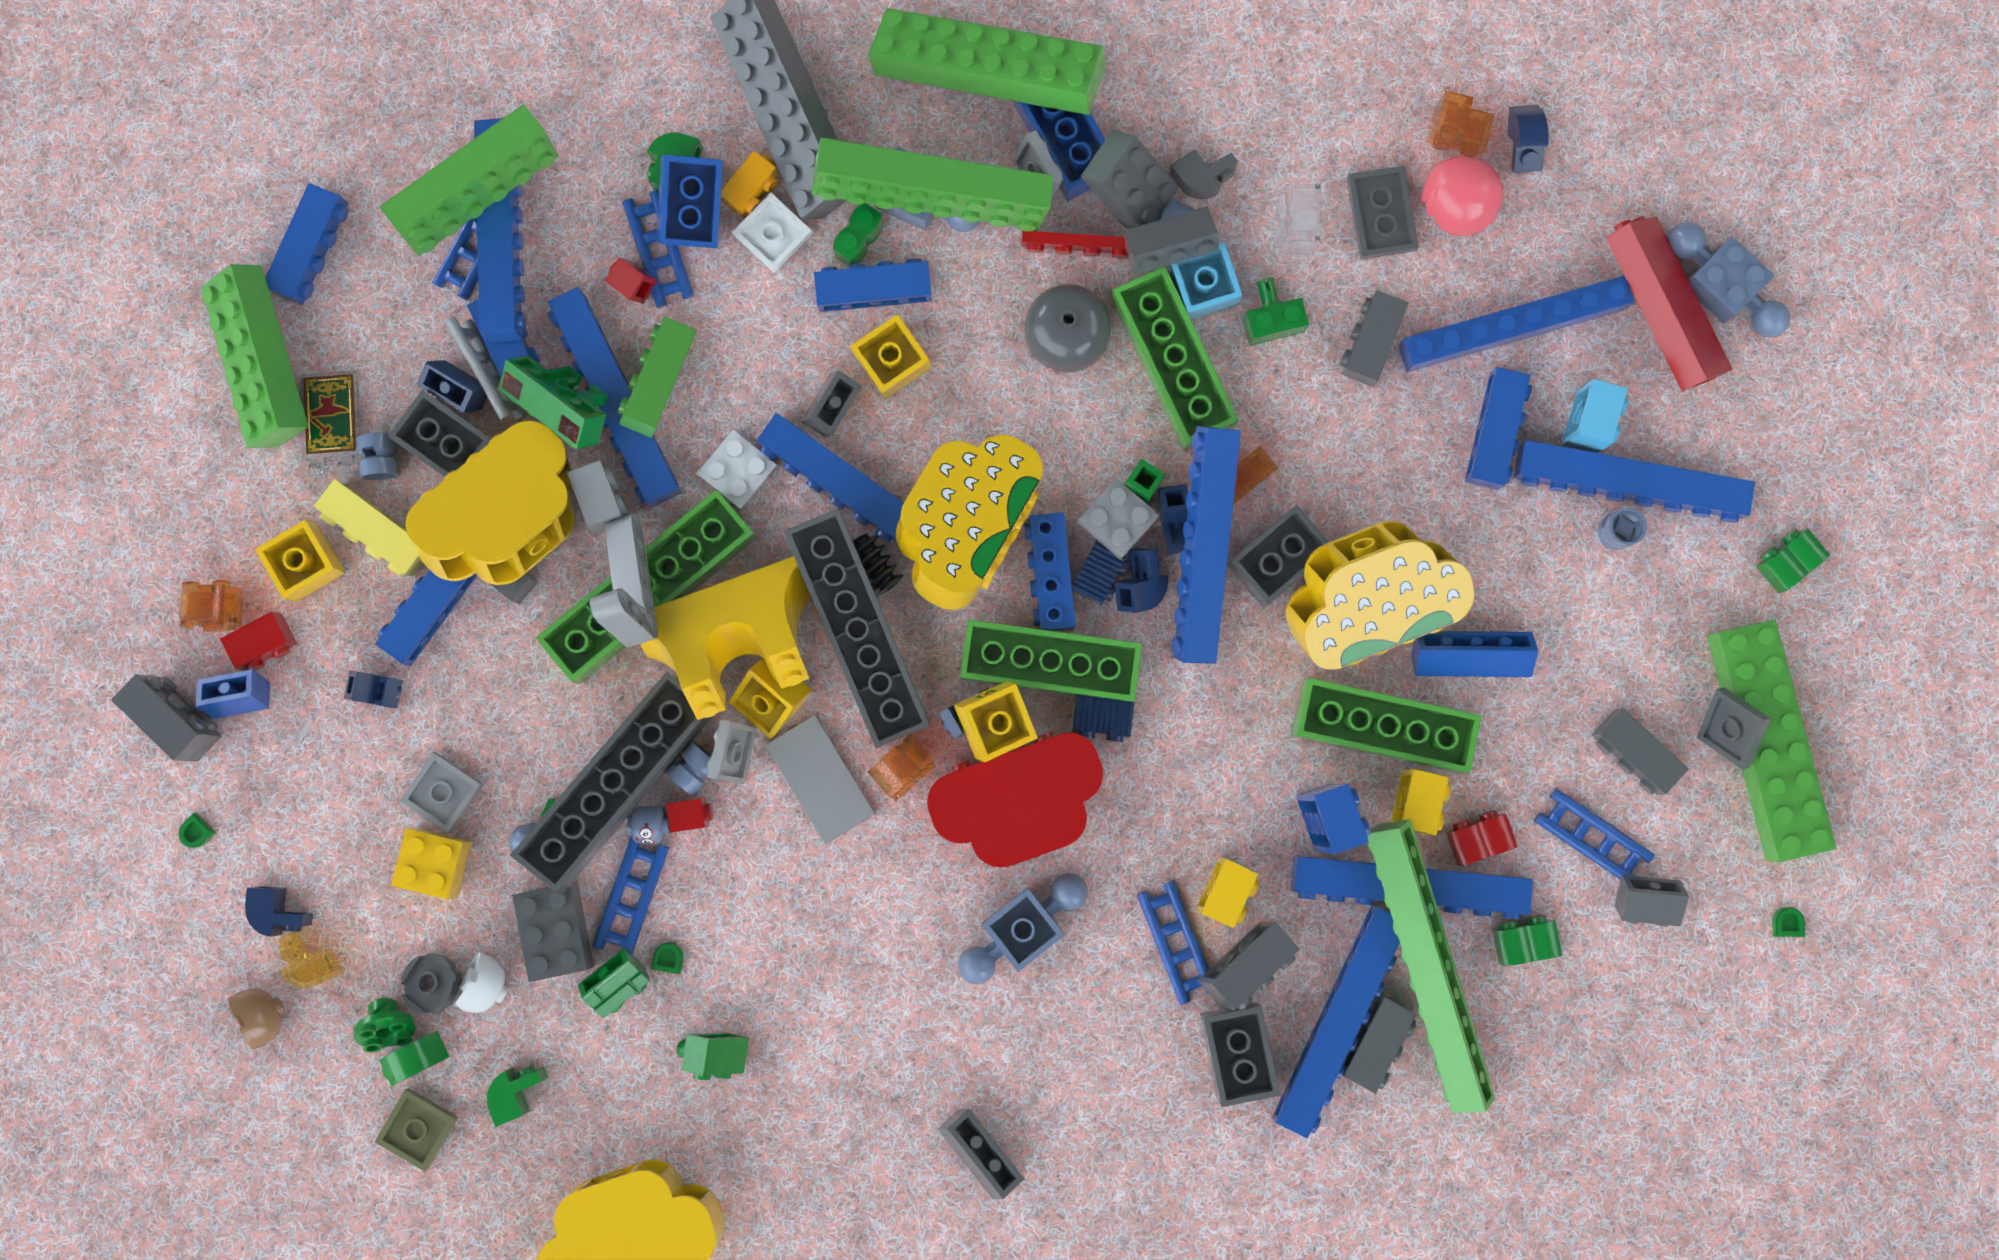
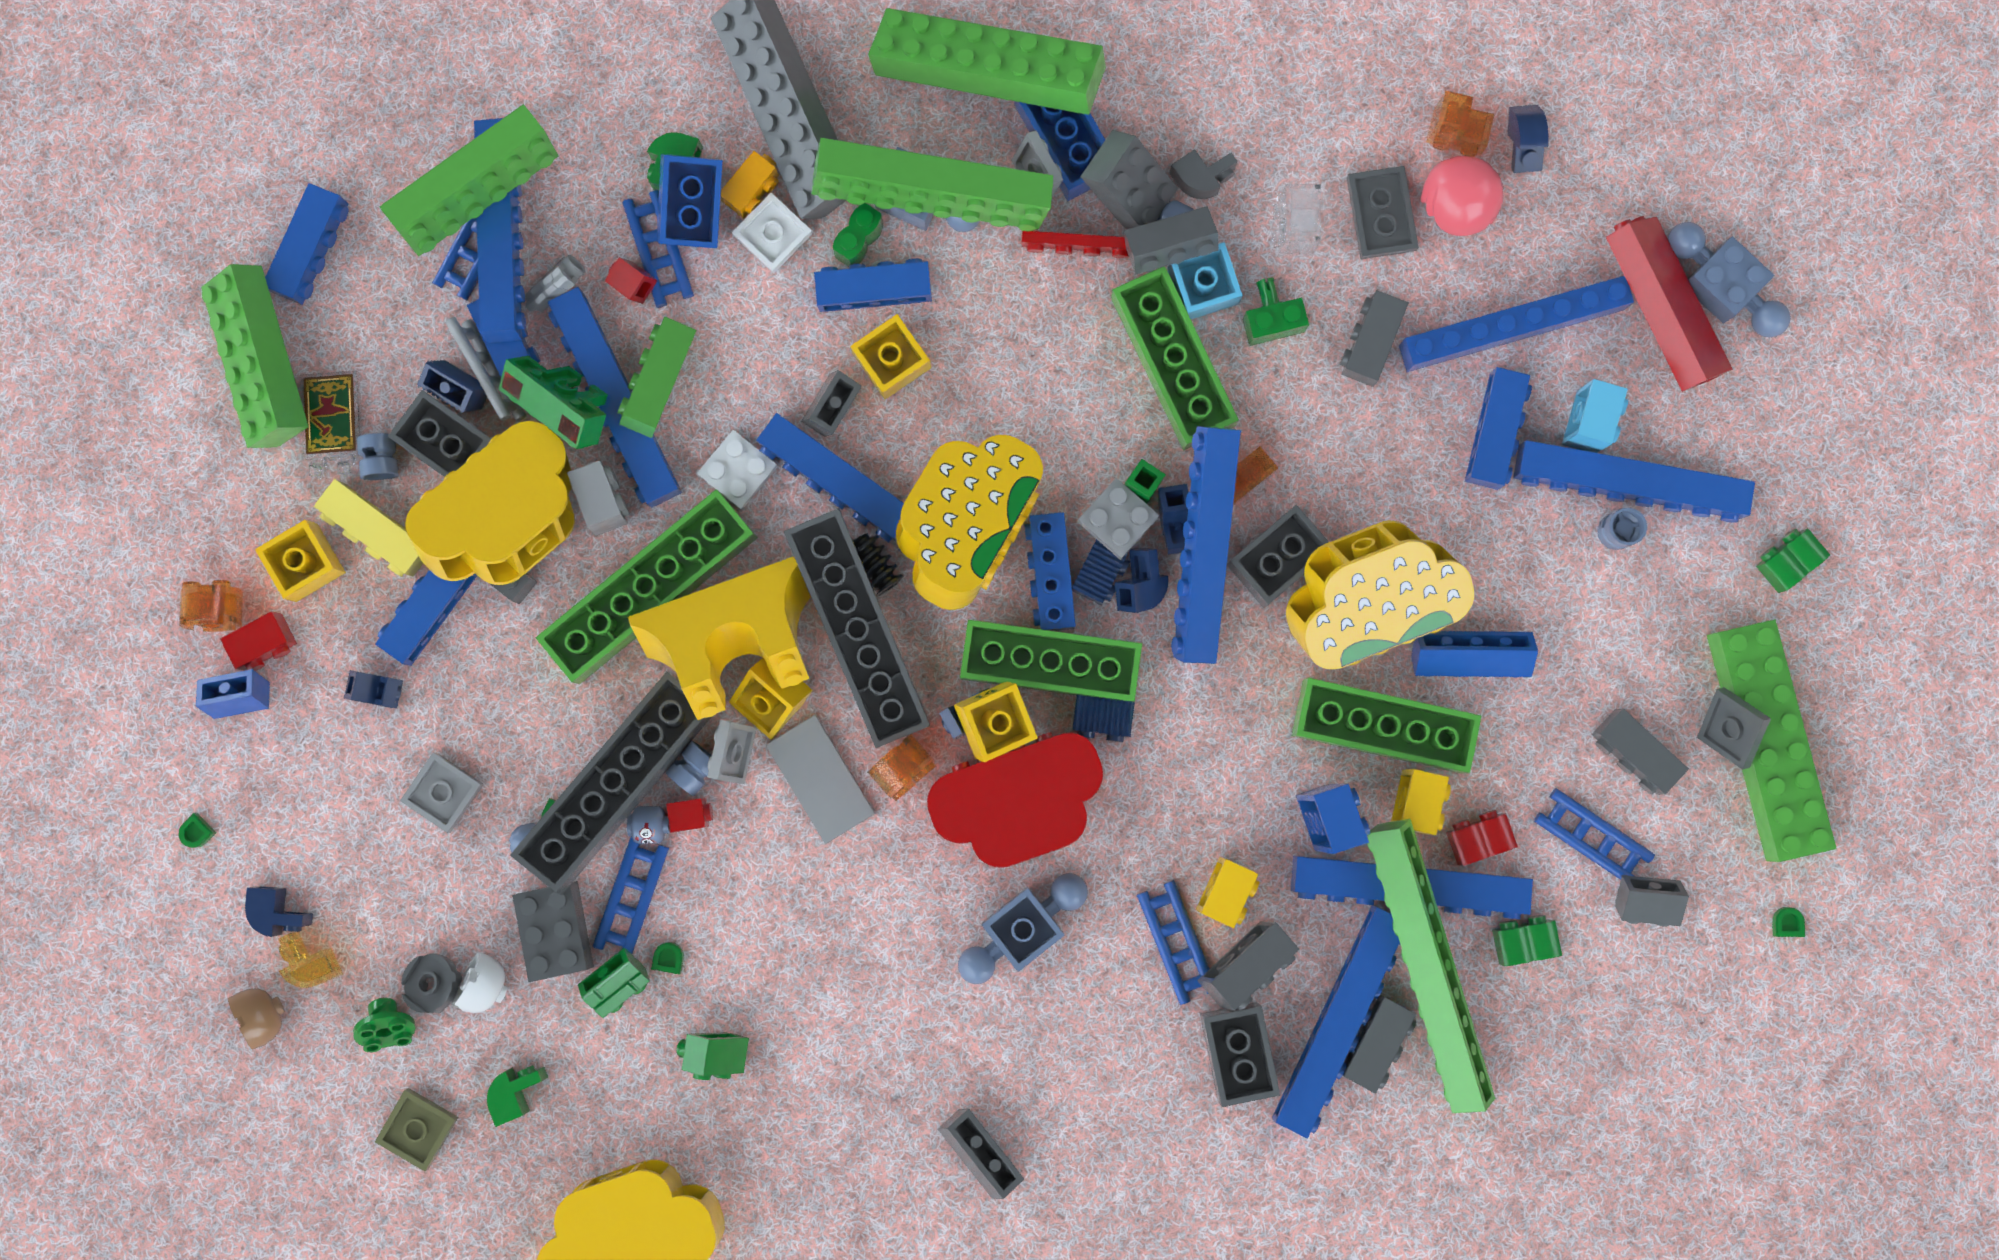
dark grey brick [111,674,222,761] -> none
green brick [379,1031,450,1087] -> none
yellow brick [391,828,472,900] -> none
light grey beam [590,513,658,648] -> none
dark grey cylinder [1025,284,1110,373] -> none
none -> light grey rock [525,255,585,312]

